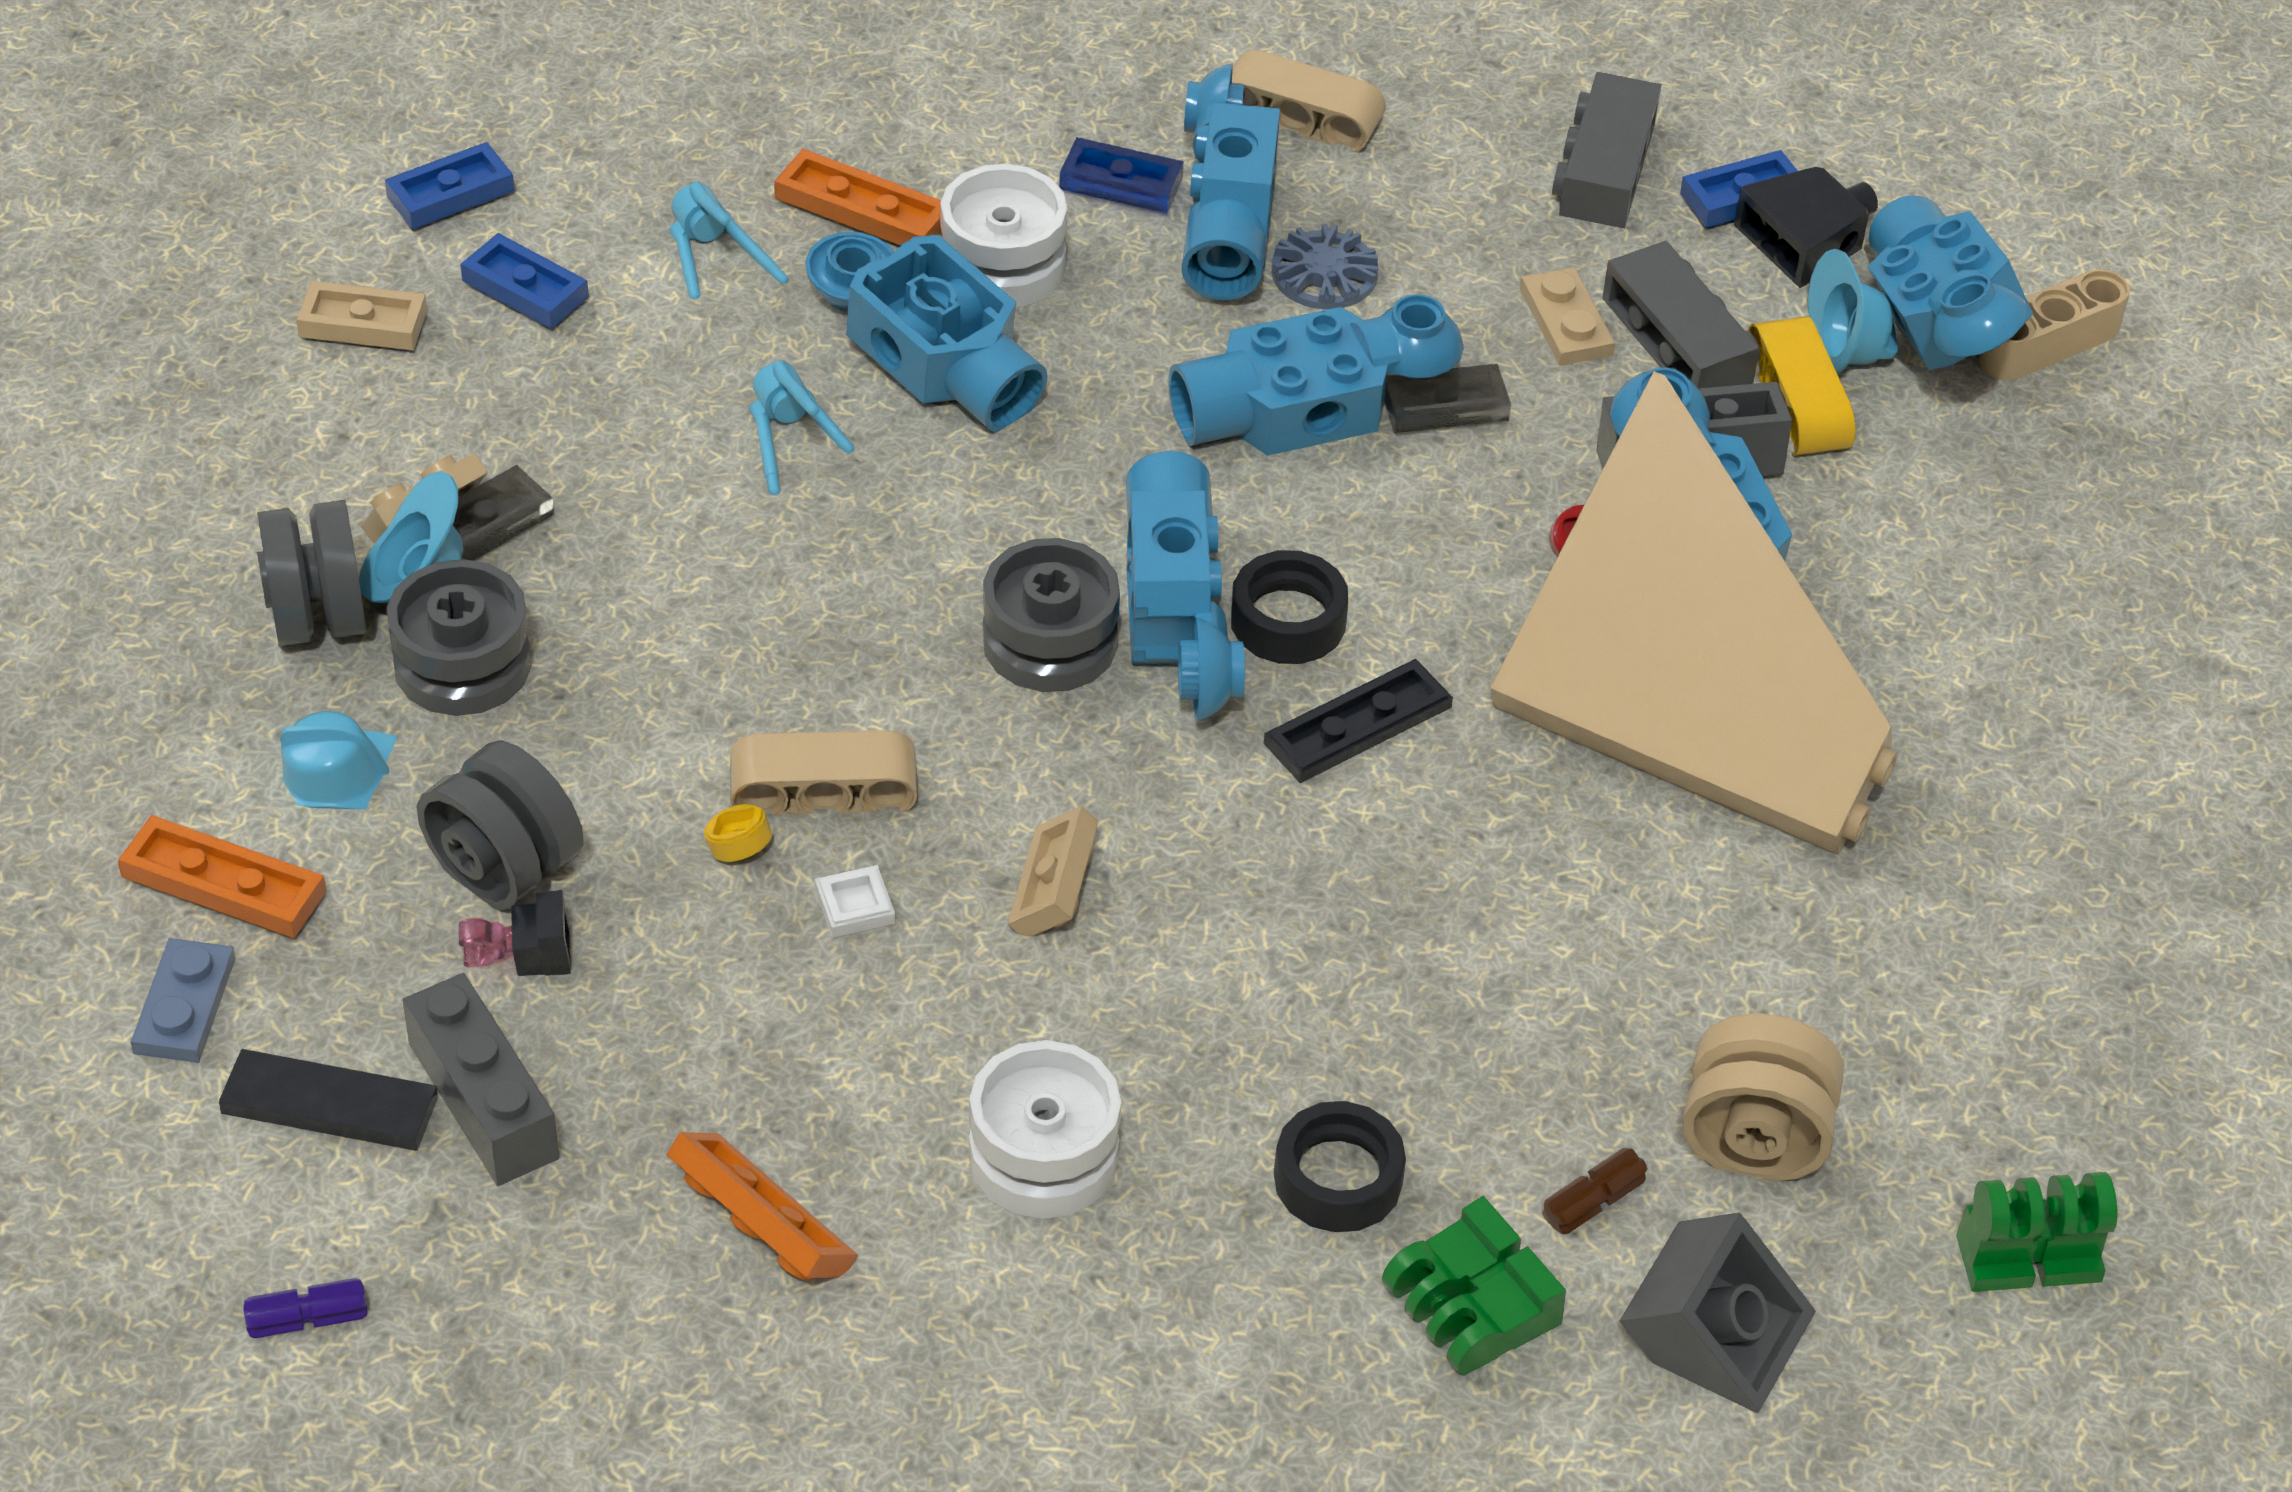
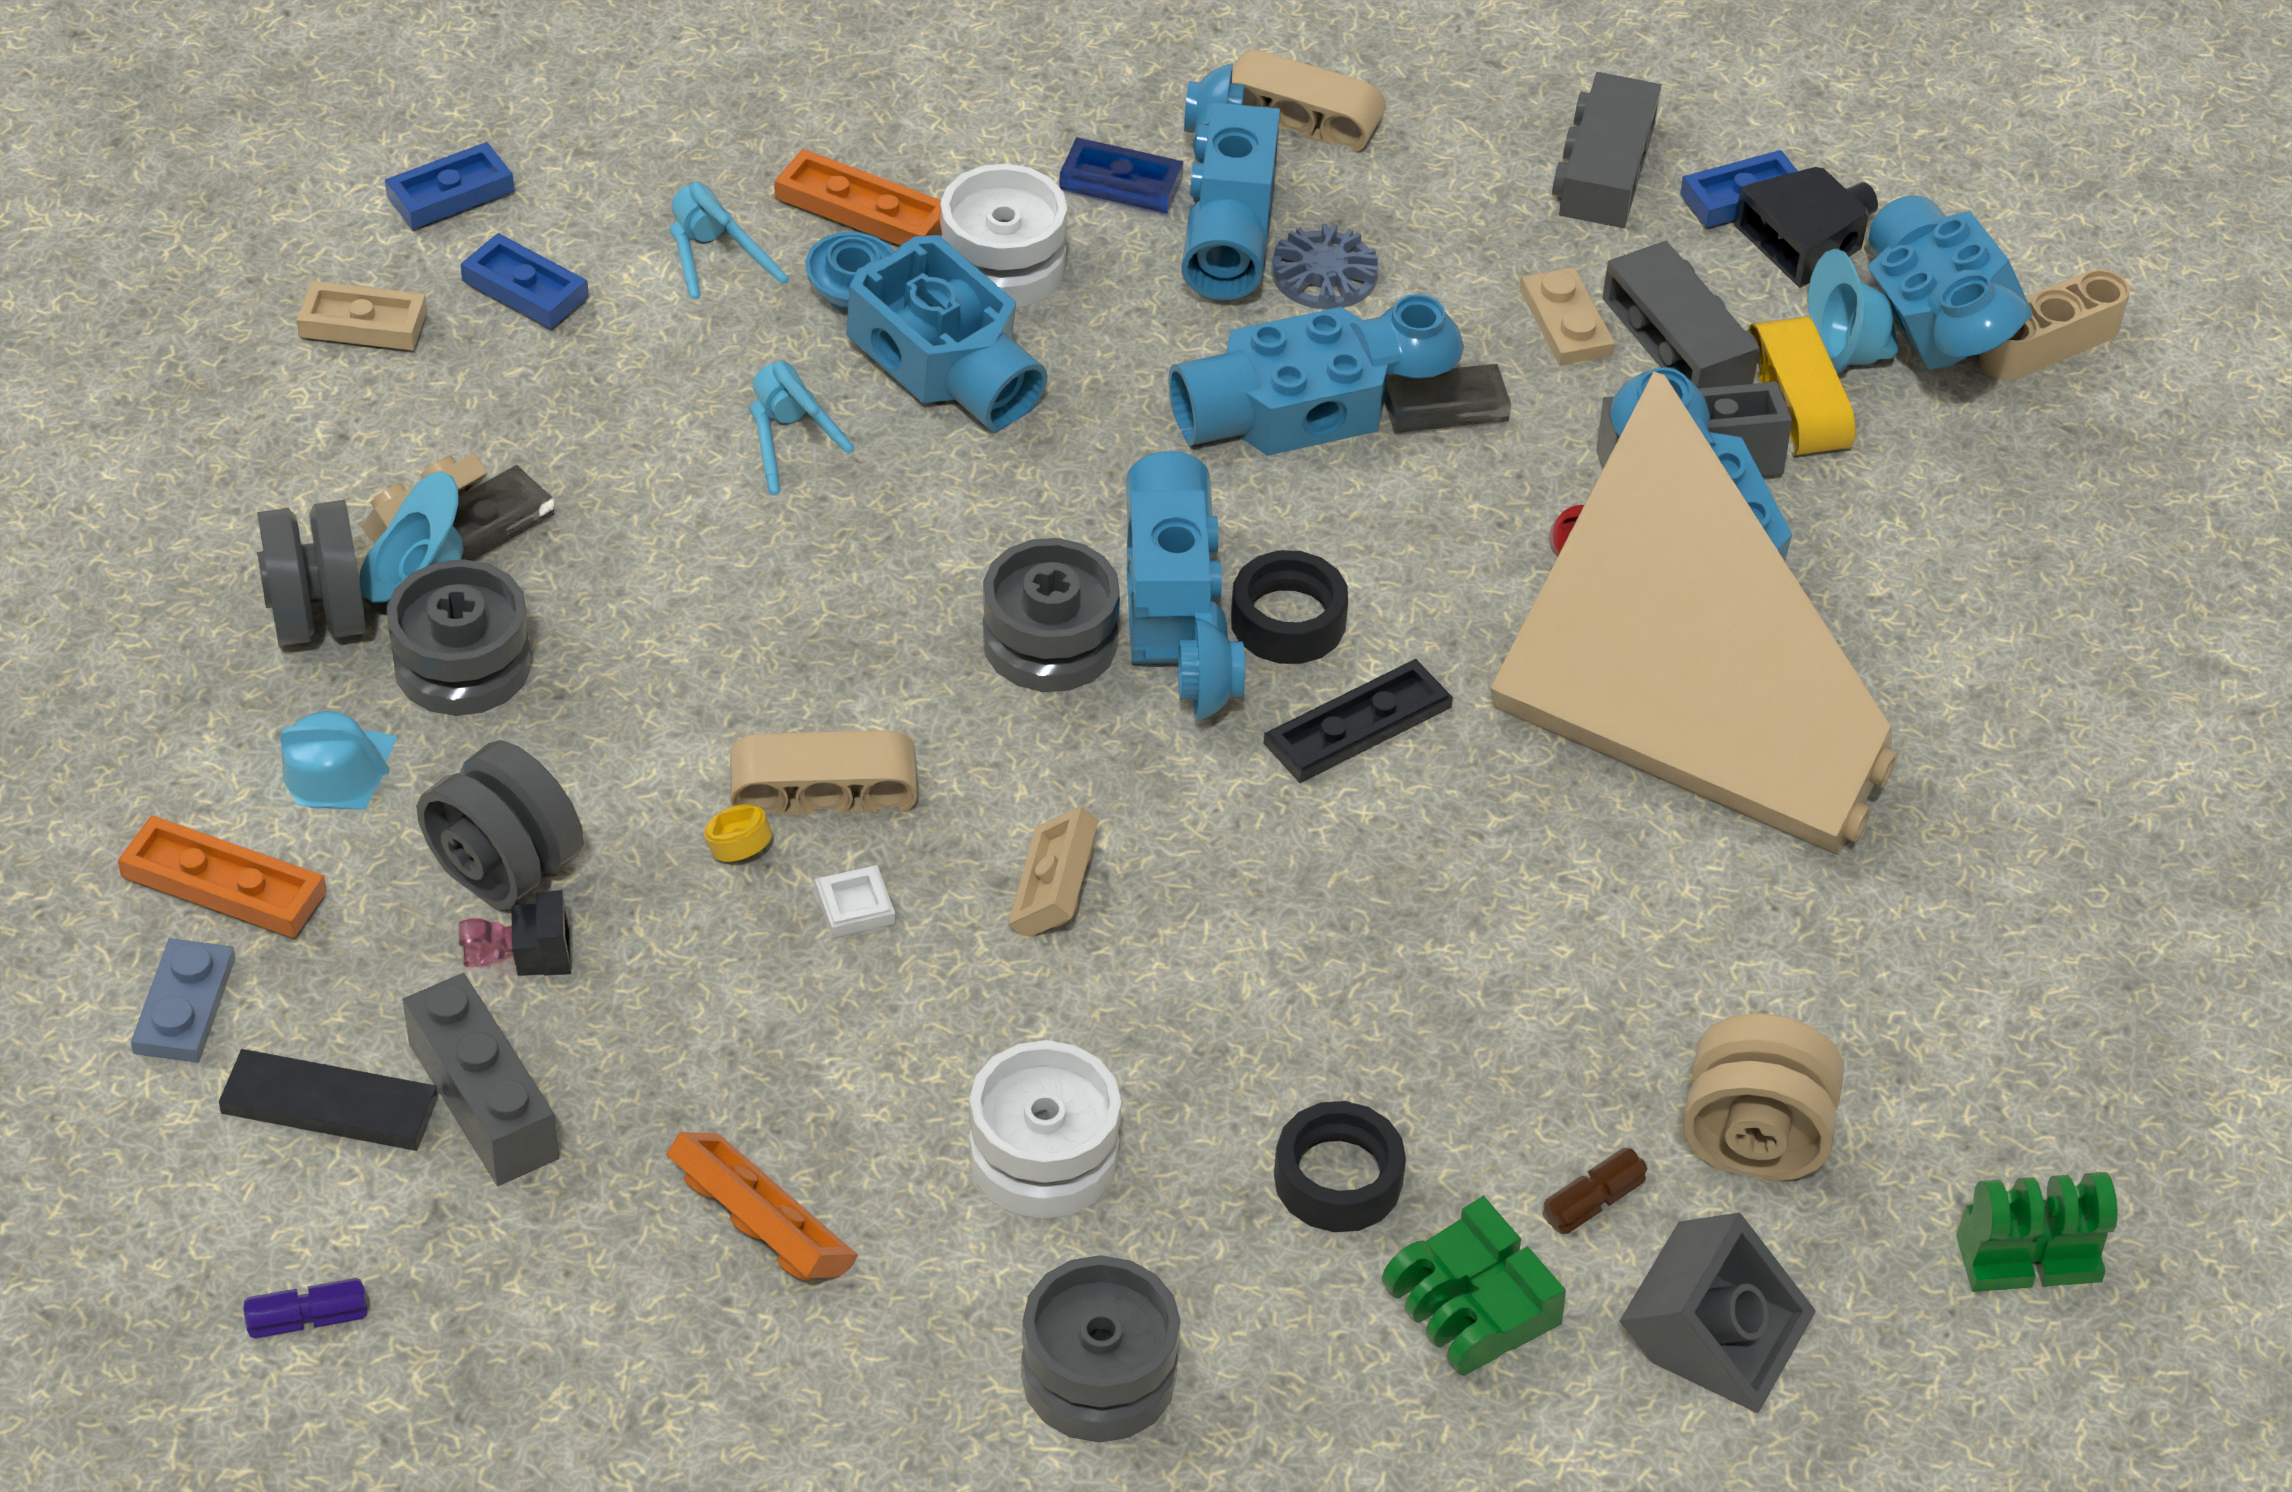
none -> dark grey wheel [1021,1255,1181,1443]

